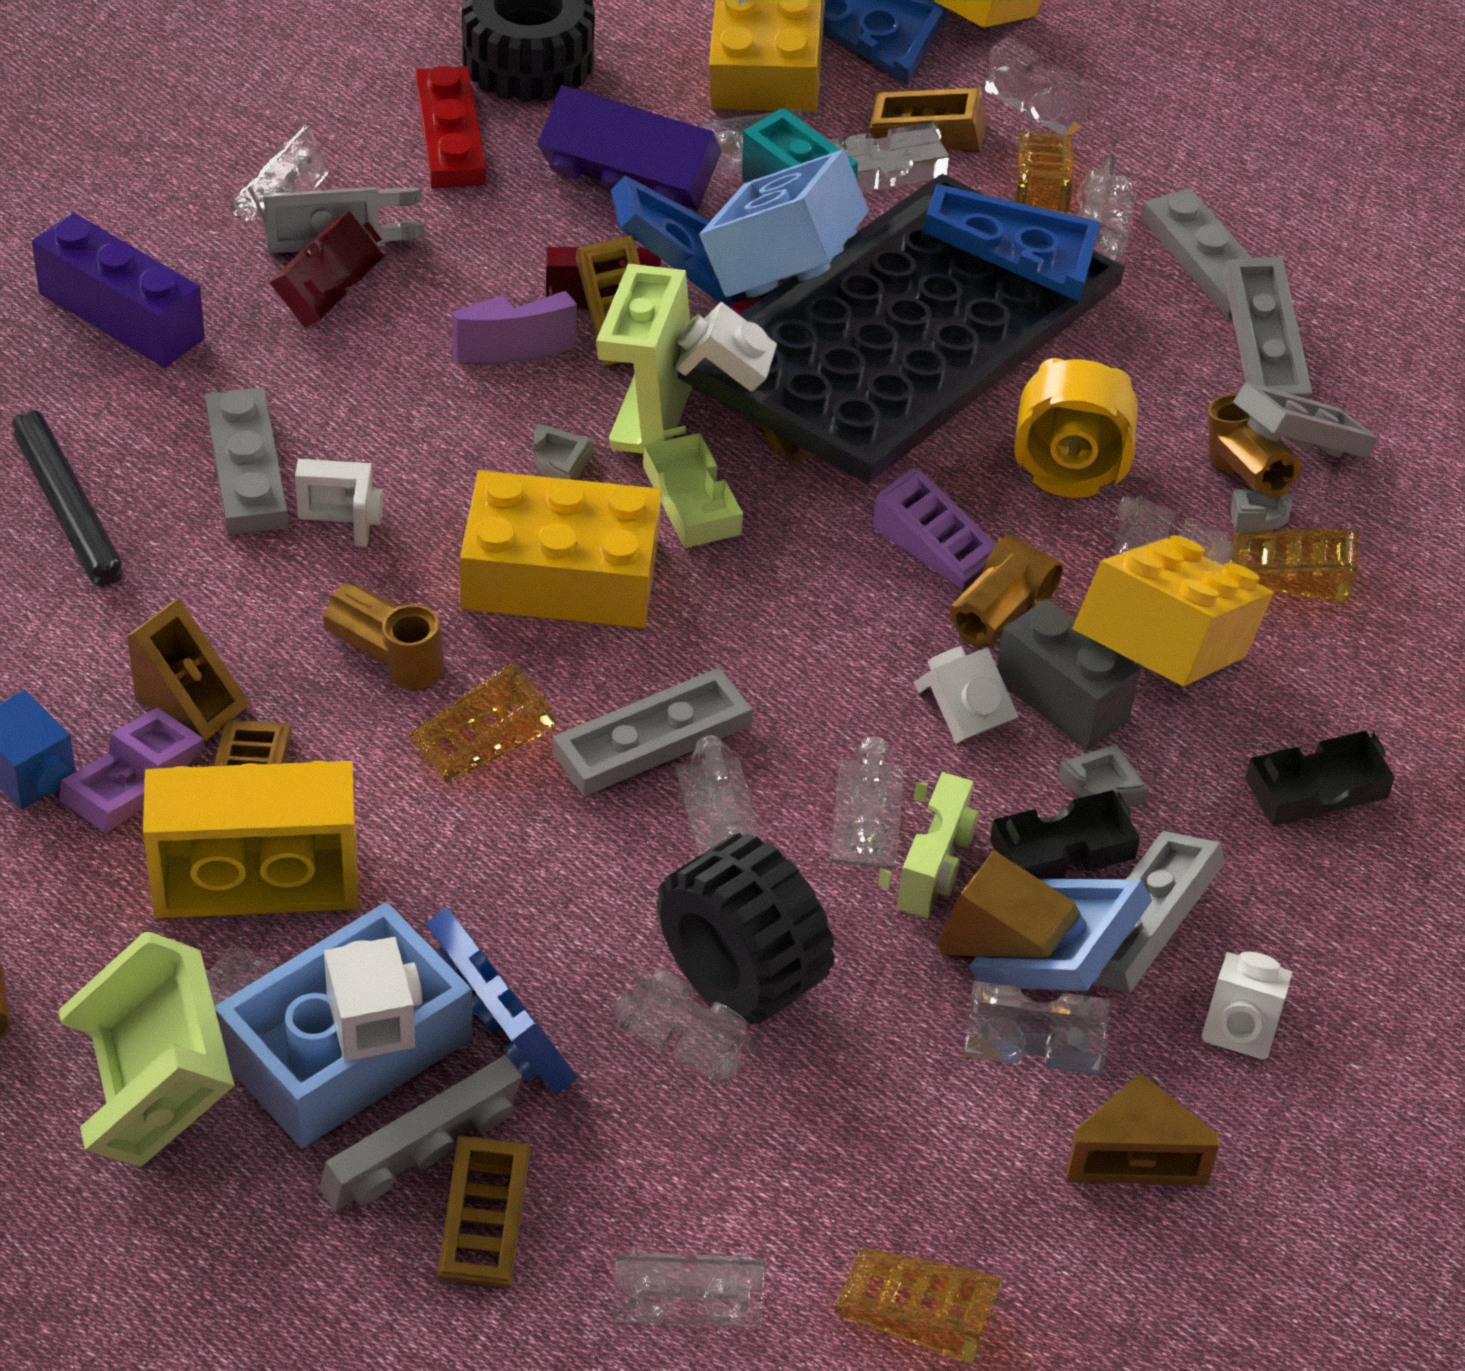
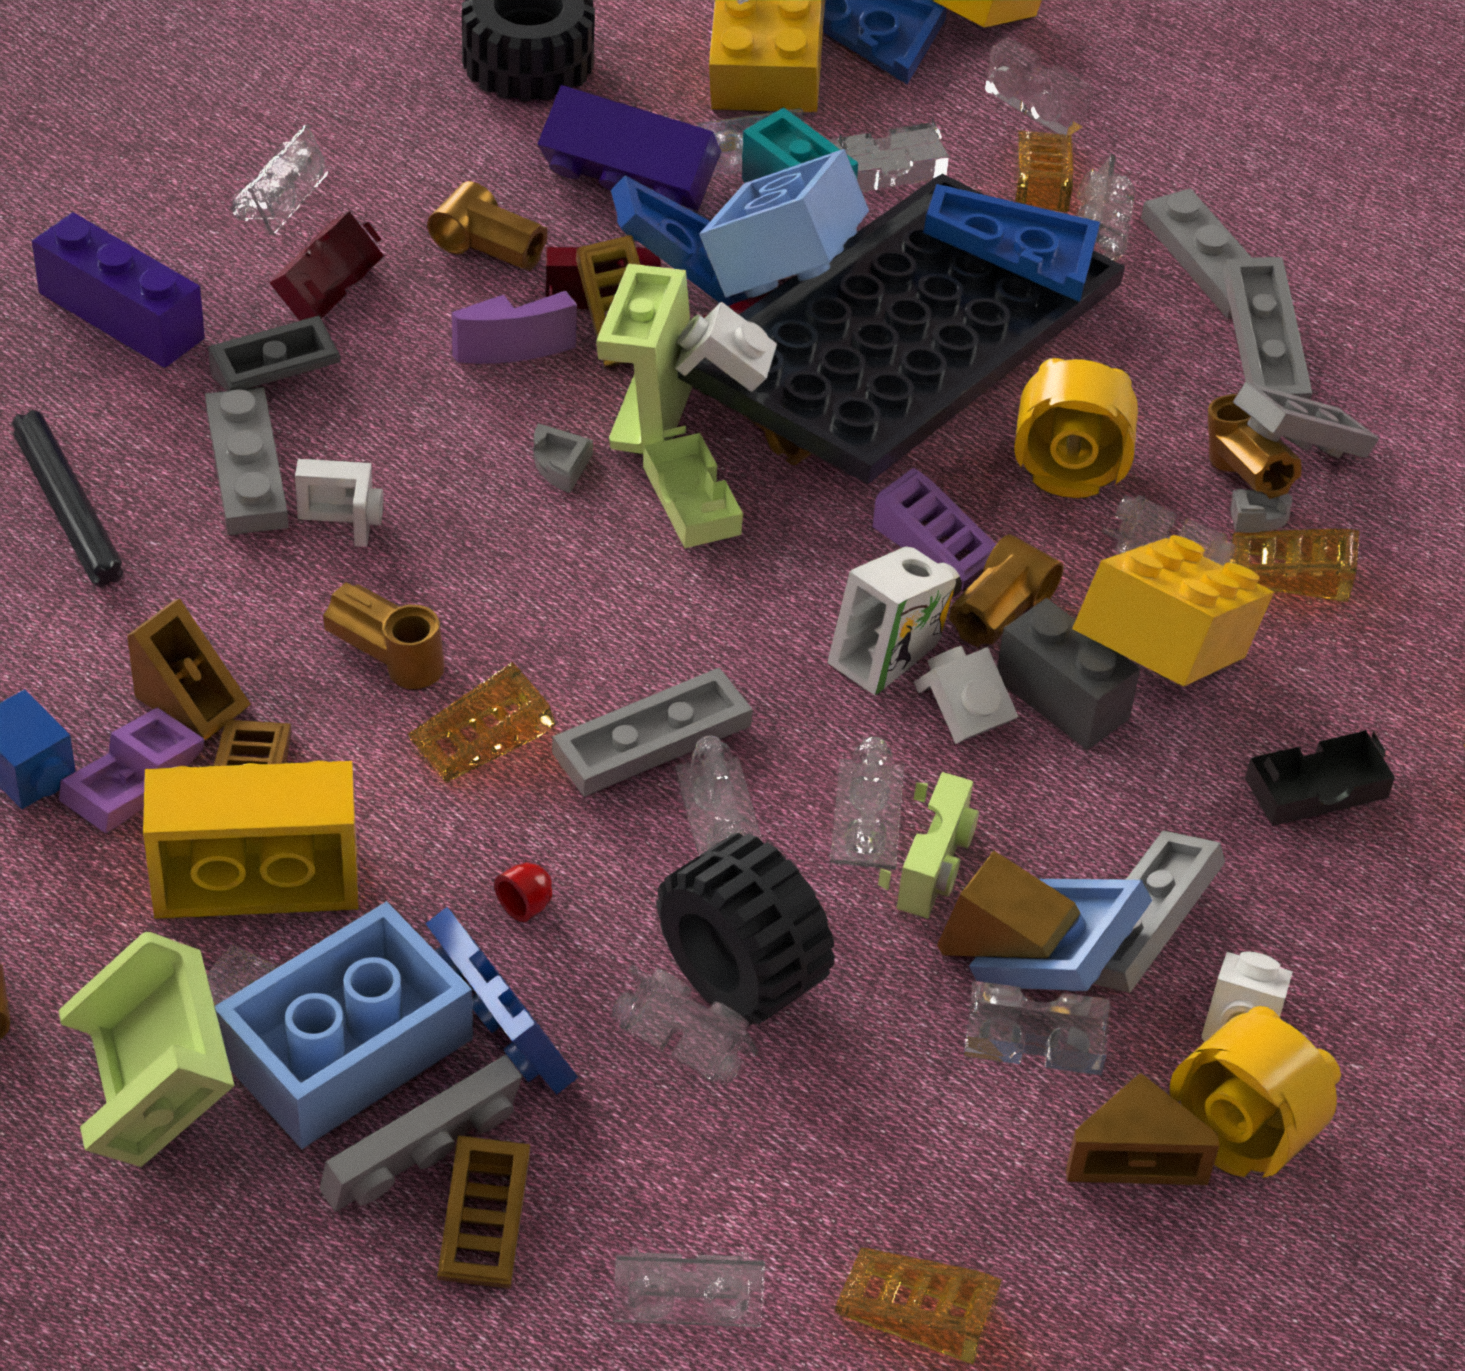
light grey hinge [263,187,425,253] -> none
white brick [324,937,423,1062] -> none
red plate [415,66,486,188] -> none
yellow brick [460,470,661,628] -> none
pearl gold slope [869,88,986,152] -> none
pearl dark grey piece [990,790,1140,879] -> none
light grey tile [1058,744,1148,807] -> none
none -> dark grey slope [208,316,341,392]
none -> pearl gold piece [427,181,548,272]
none -> red hinge [494,862,552,922]
none -> white torso [827,546,962,695]
none -> yellow brick [1169,1006,1341,1178]

